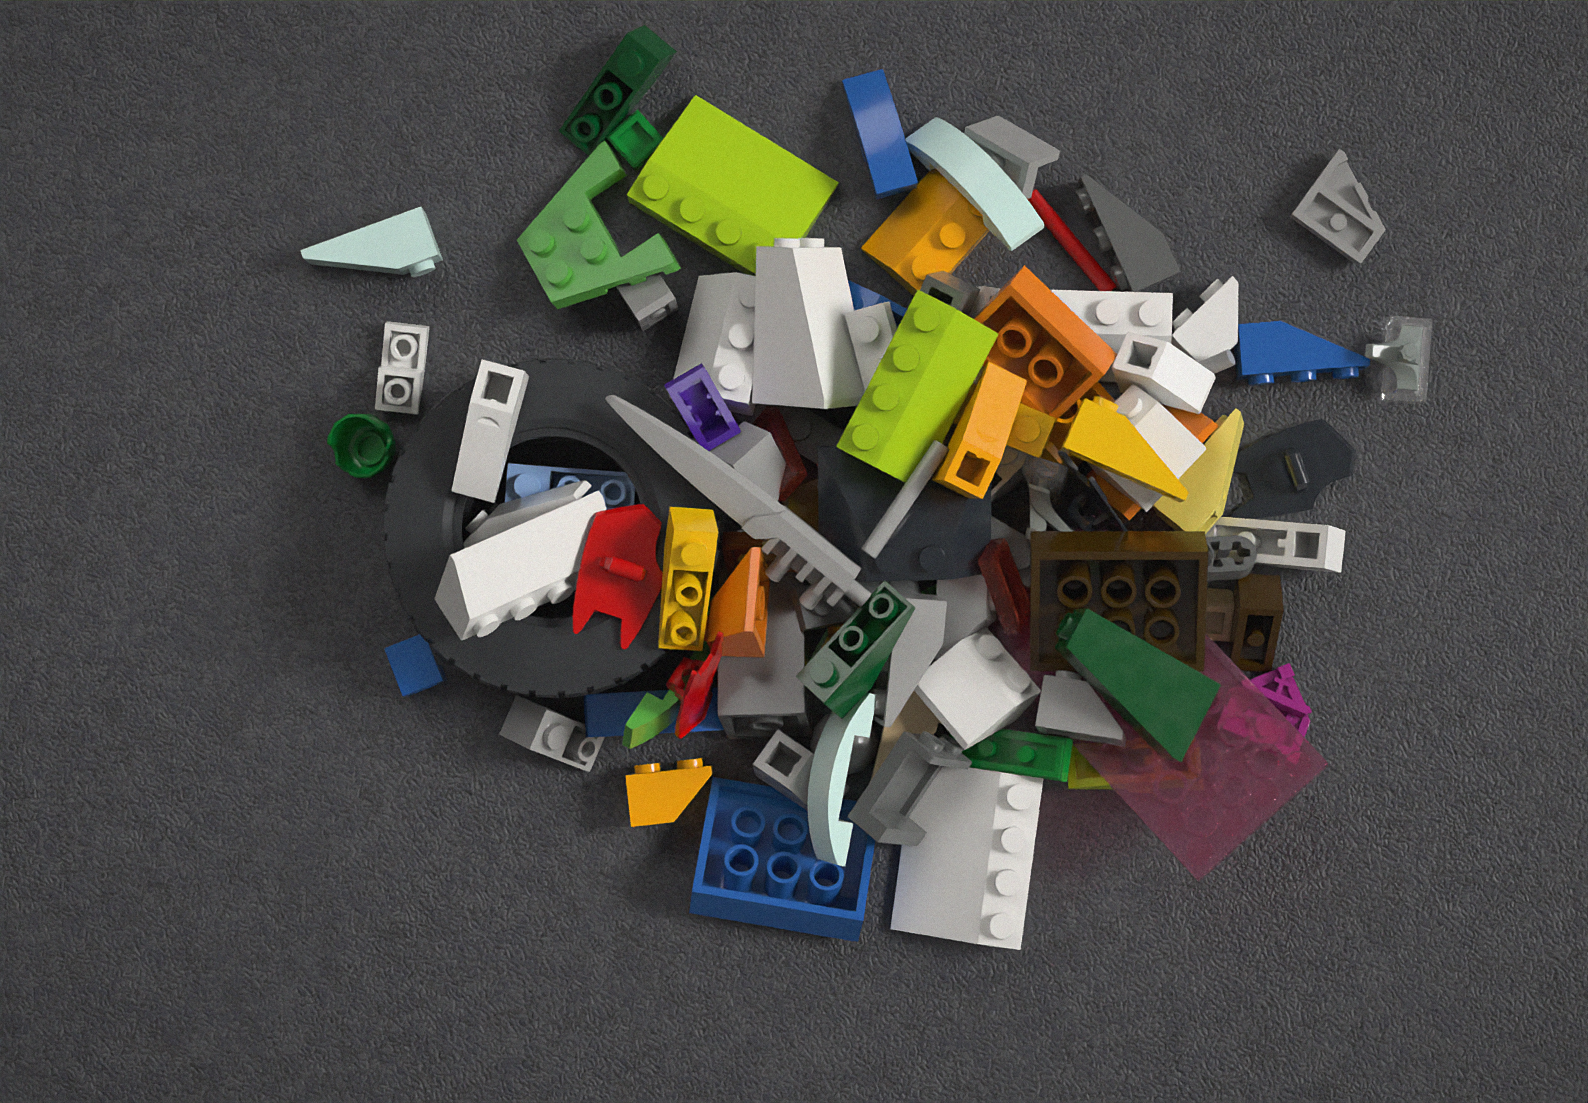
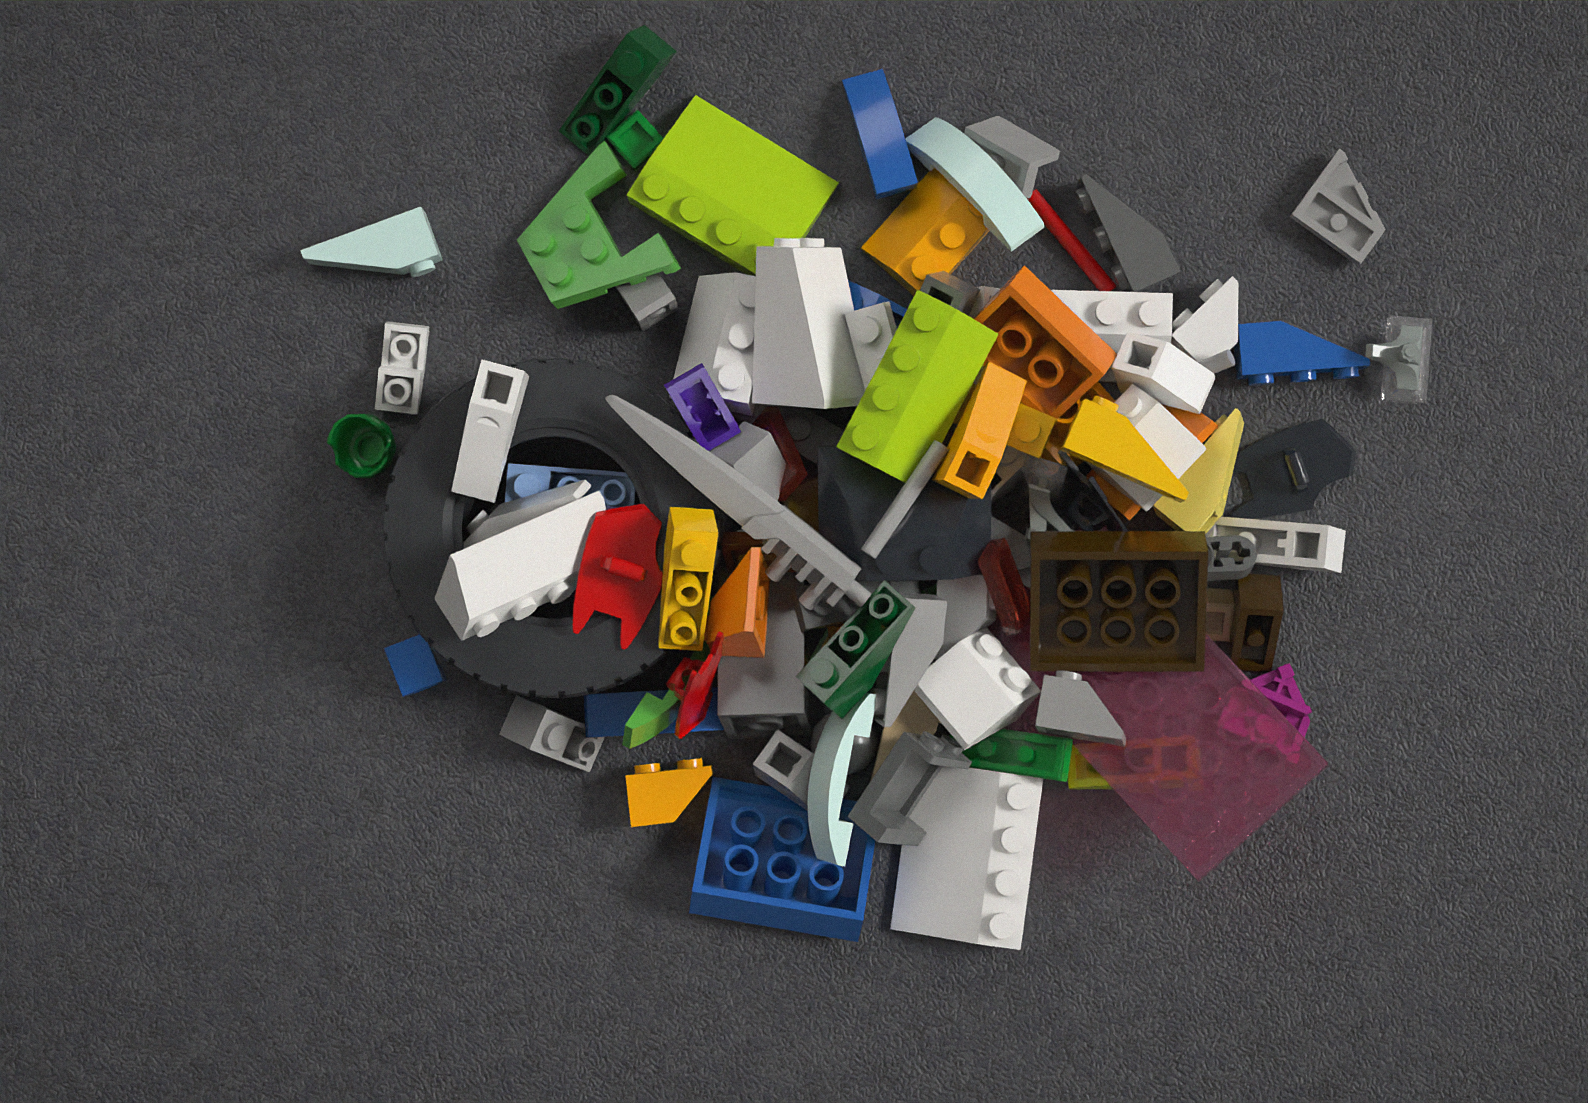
dark green slope [1054,608,1221,762] -> none

